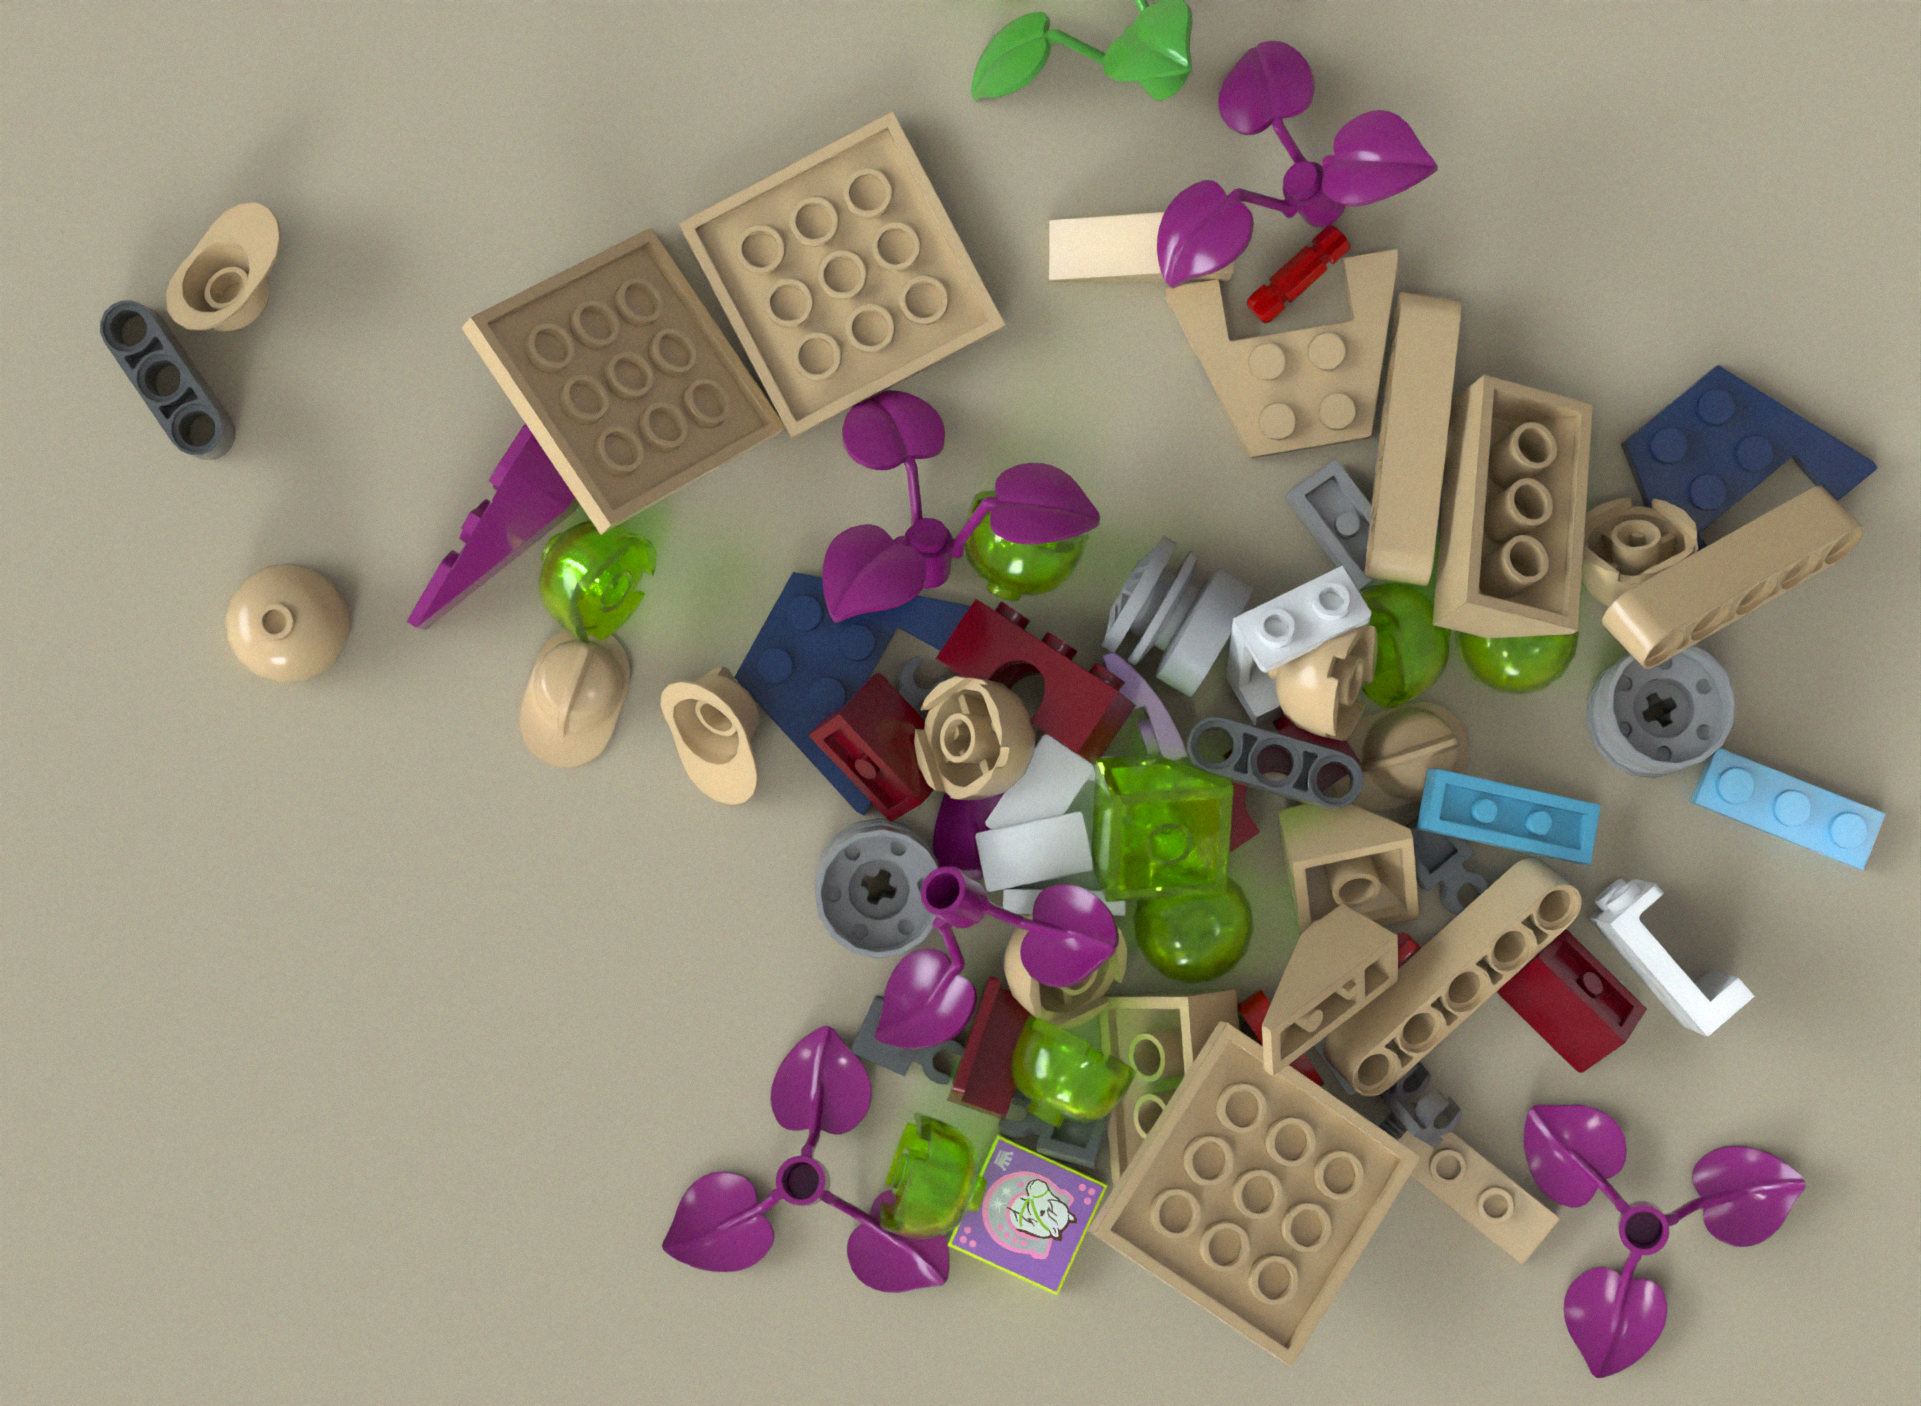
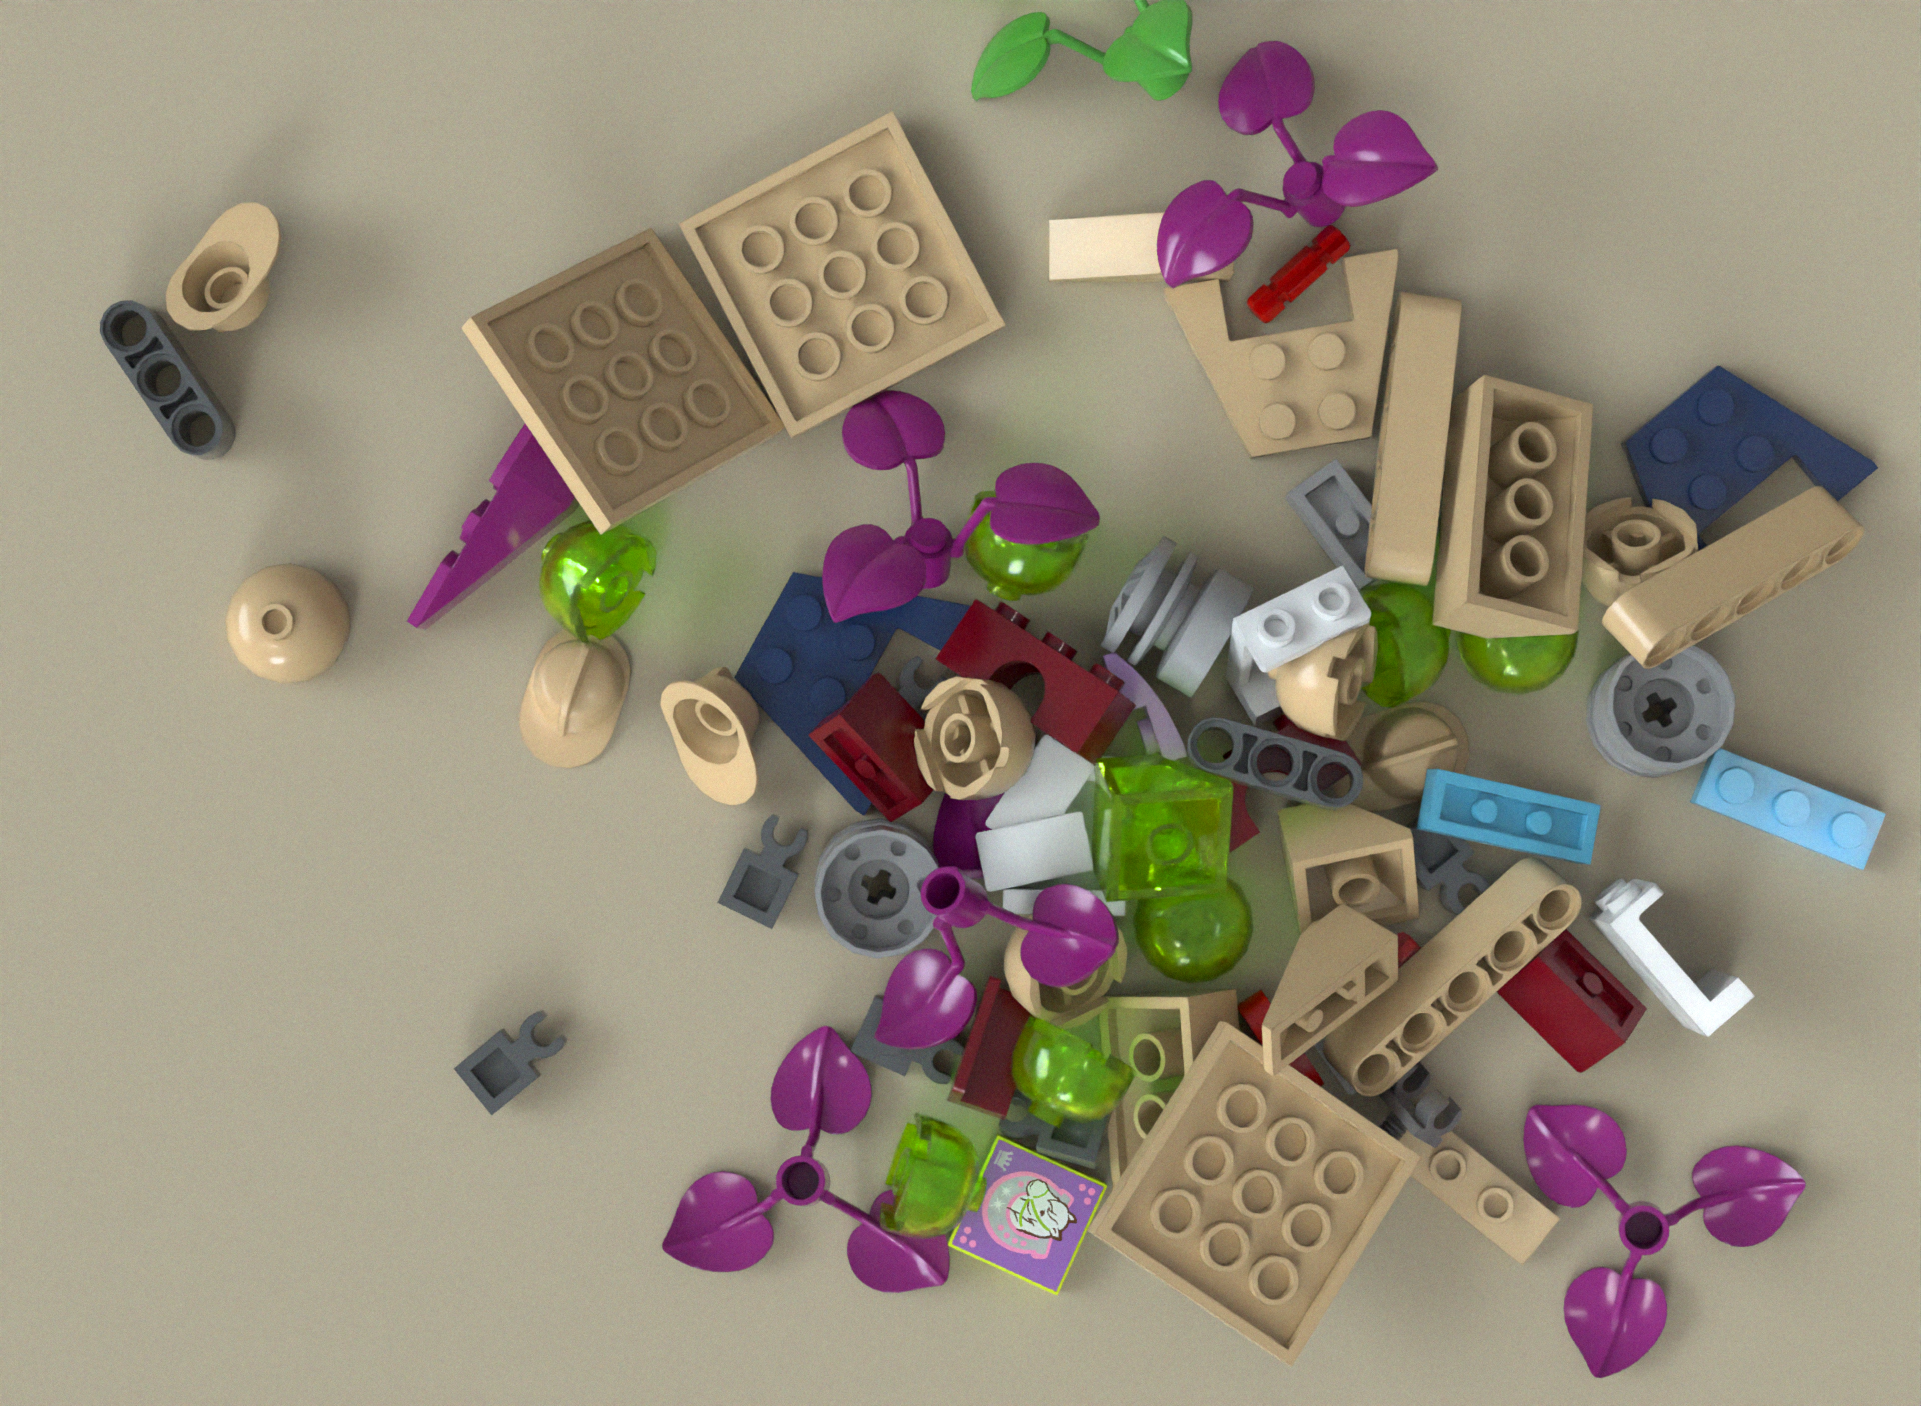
none -> dark grey plate [453,1010,567,1116]
none -> dark grey plate [717,814,808,929]

